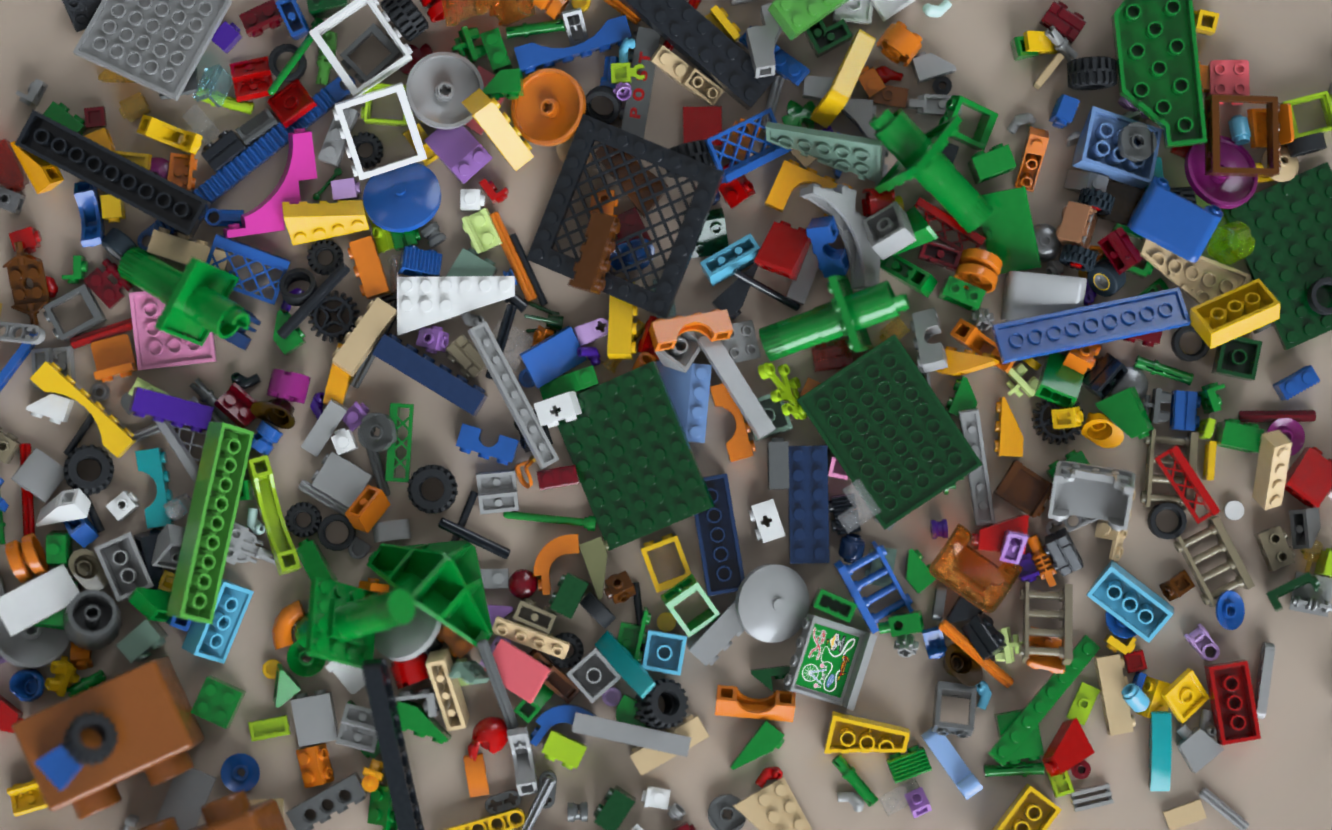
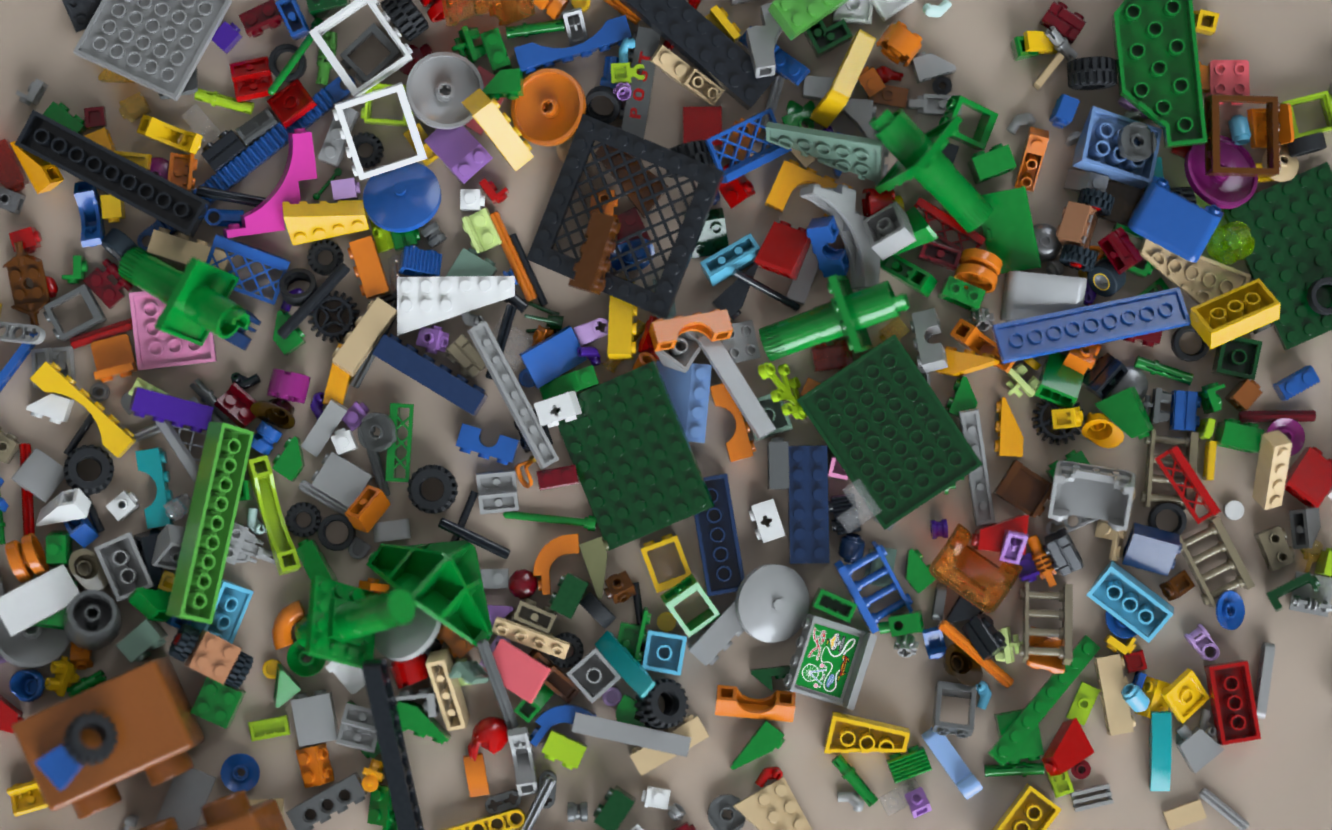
clear light blue panel [193,64,233,107] -> none
none -> brick [168,623,254,689]
none -> black axle [196,186,266,207]
none -> green slope [272,436,305,482]
none -> brick [1122,522,1182,576]
none -> dark orange brick [1224,379,1263,411]

